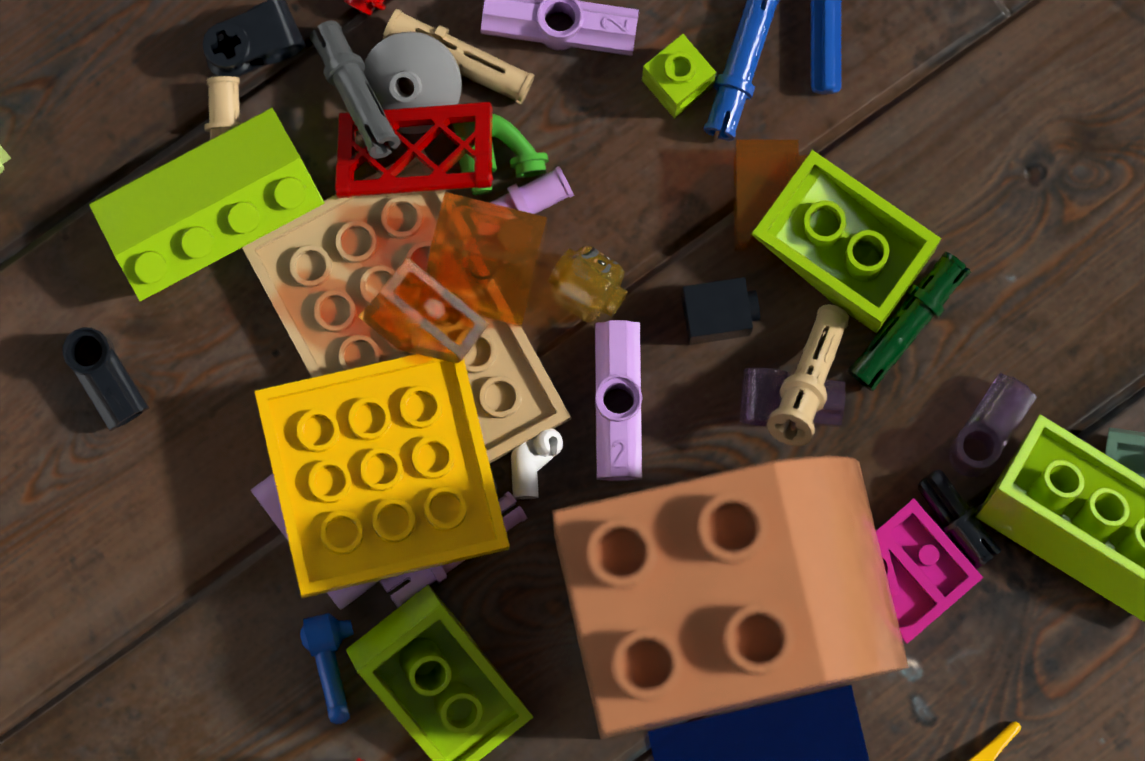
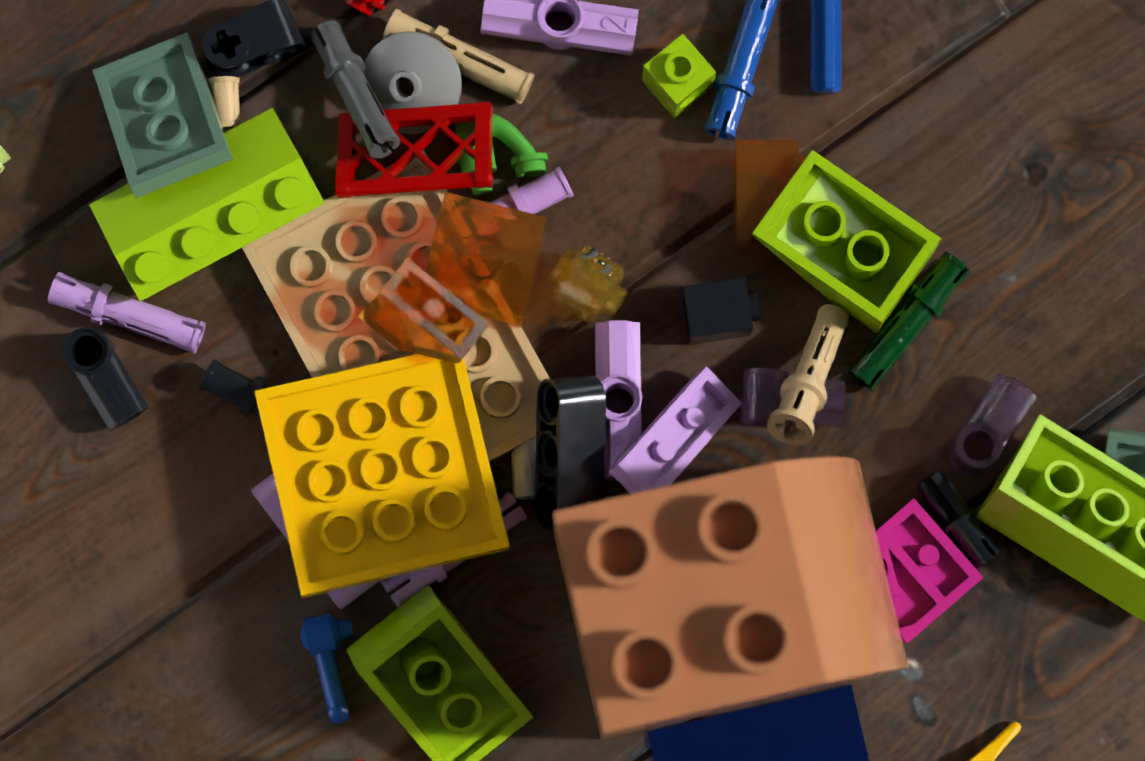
none -> lavender pin [48,272,206,354]
none -> sand green plate [93,32,233,198]
none -> black pin [199,359,269,418]
none -> black beam [535,375,606,529]
none -> lavender plate [609,366,742,494]

